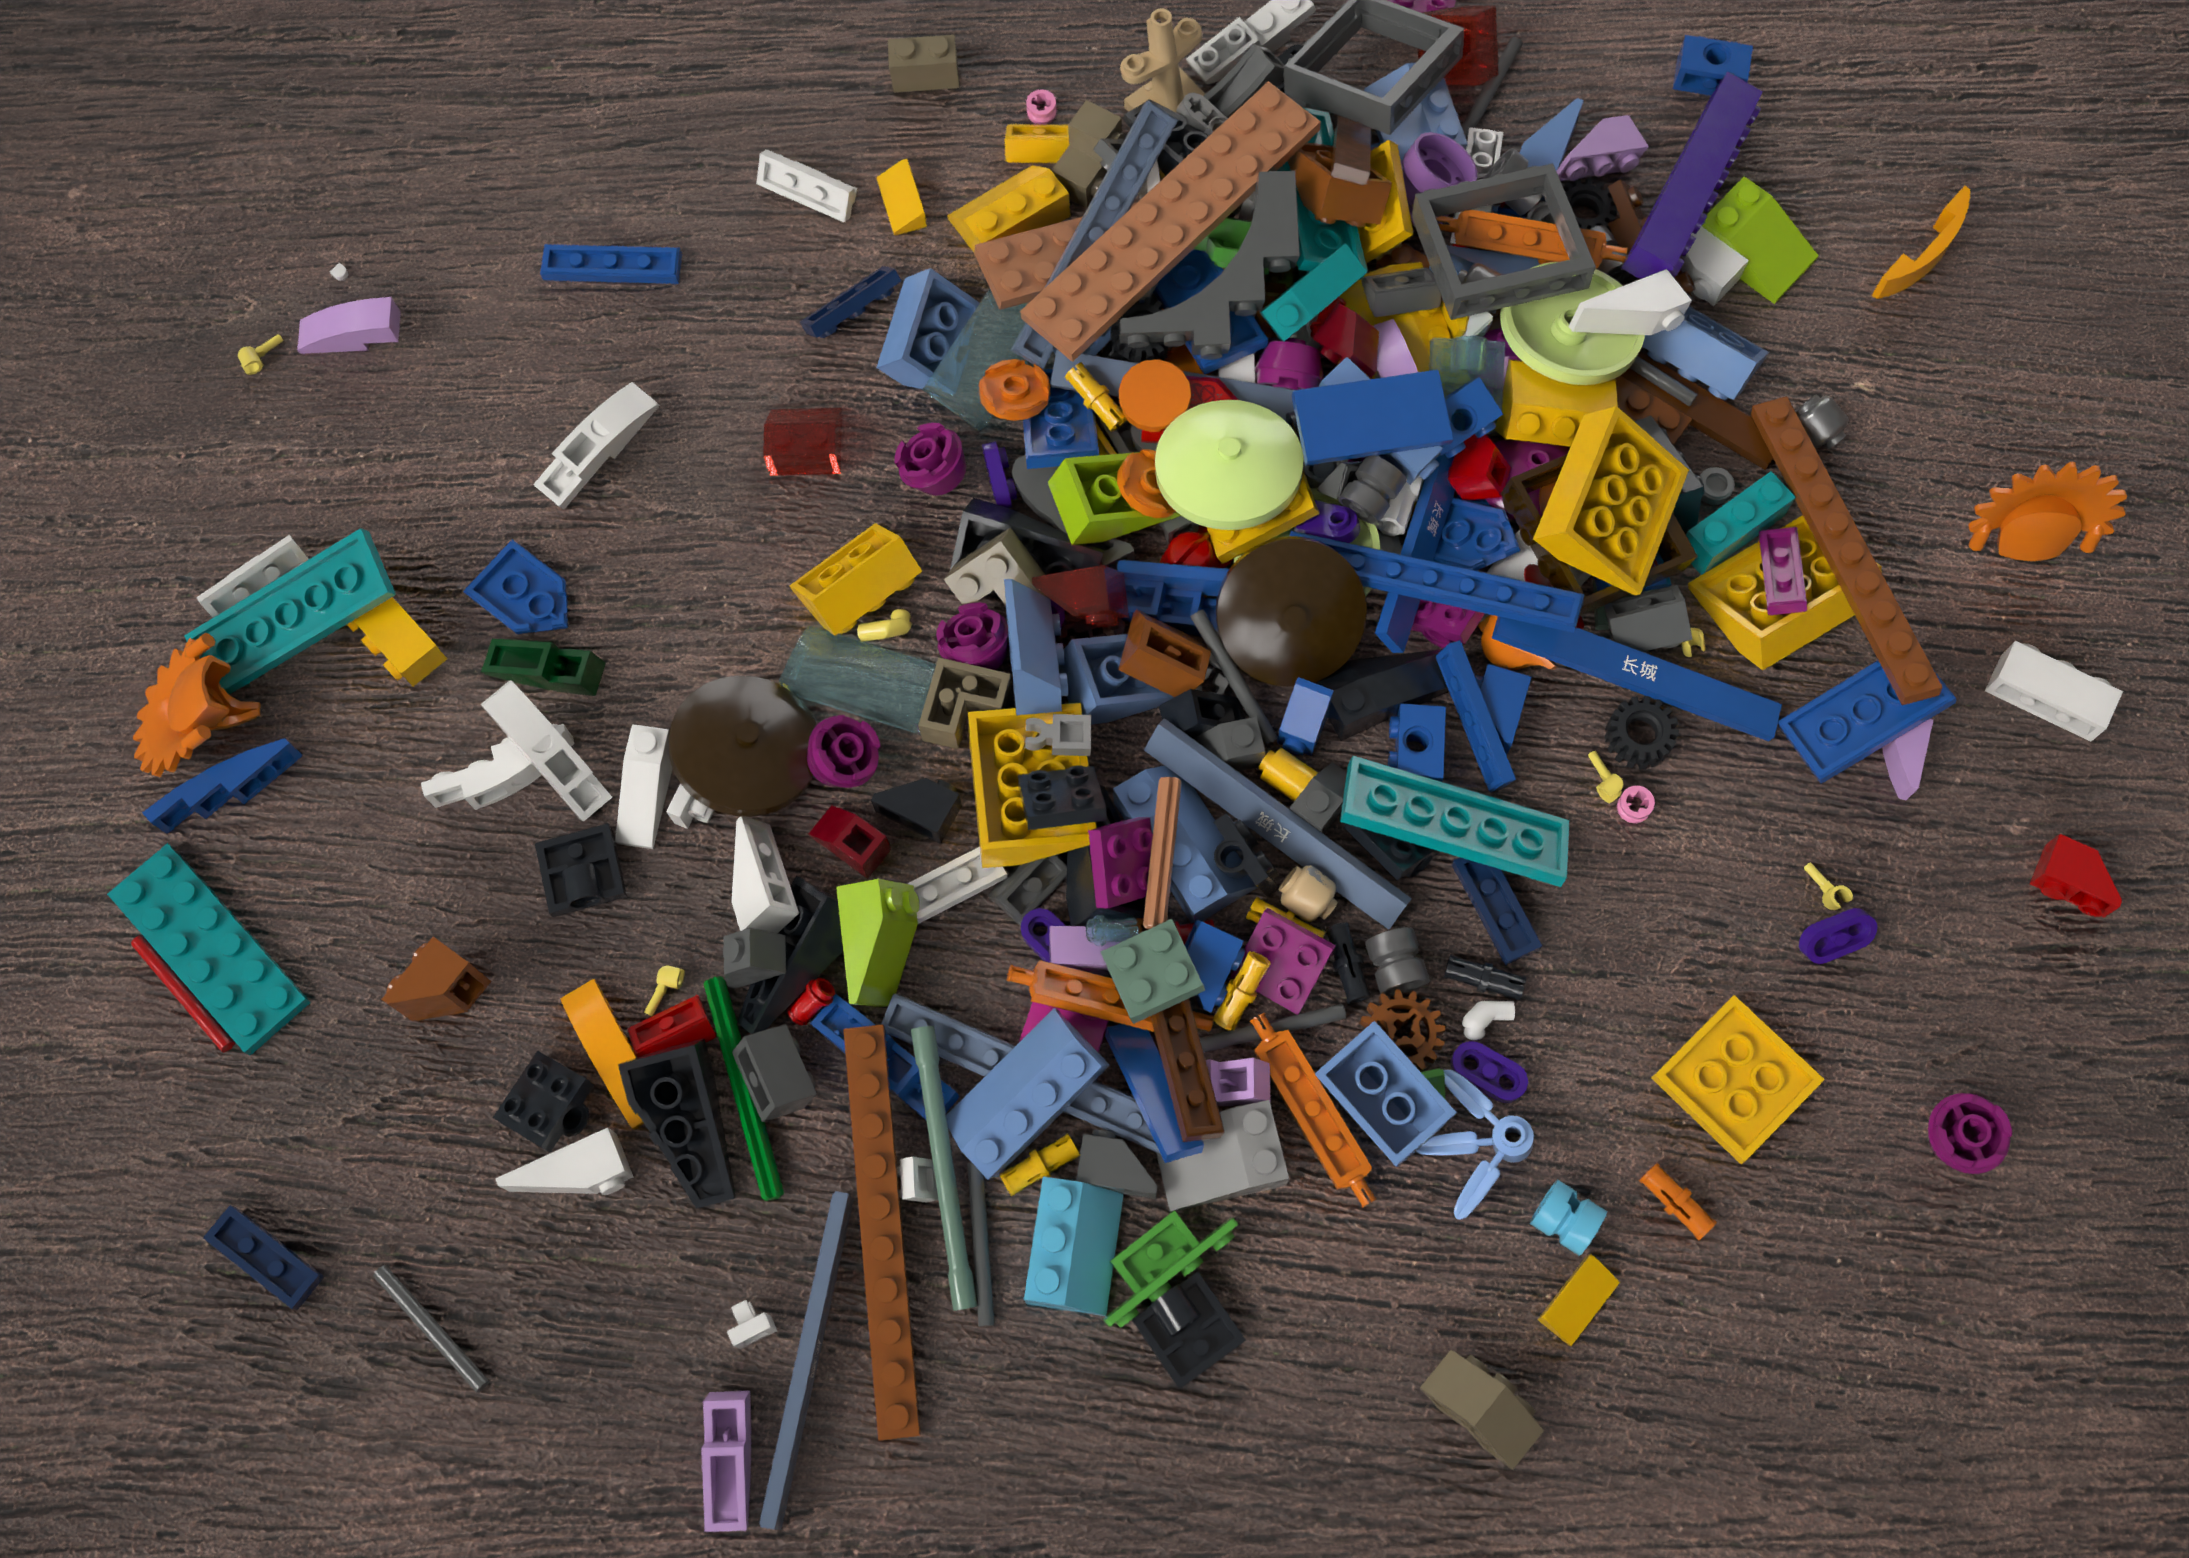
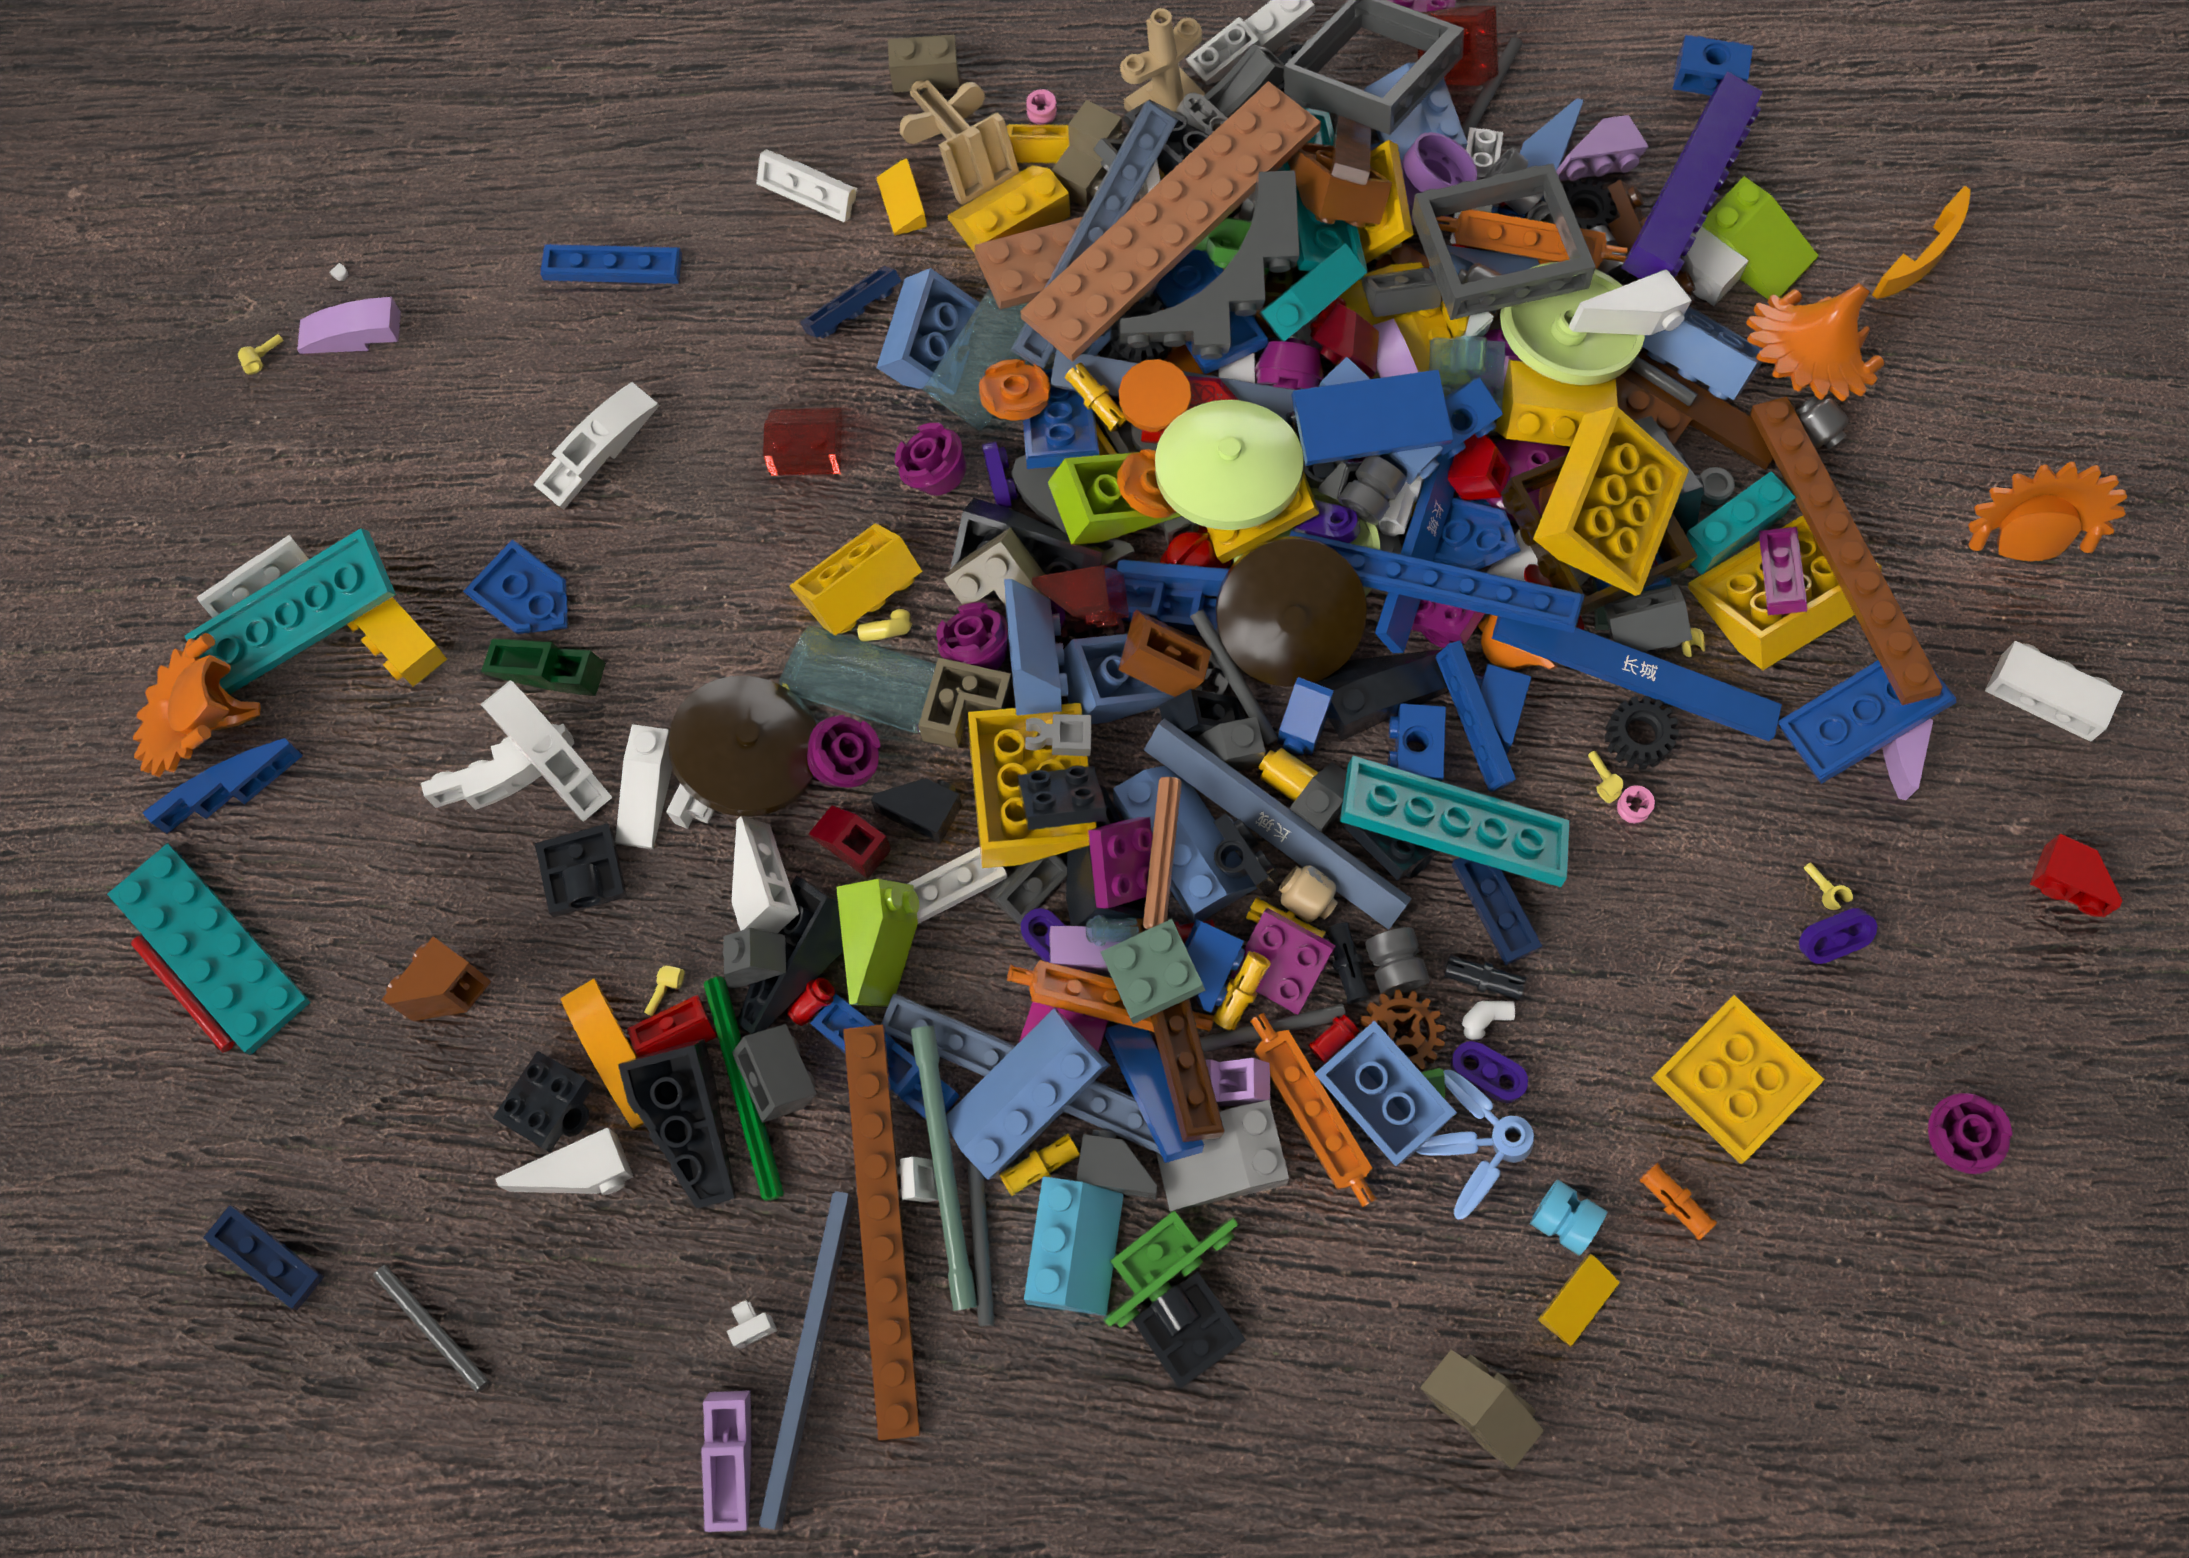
none -> tan piece [900,80,1020,206]
none -> red pin [1308,1014,1359,1064]
none -> orange piece [1746,283,1884,401]

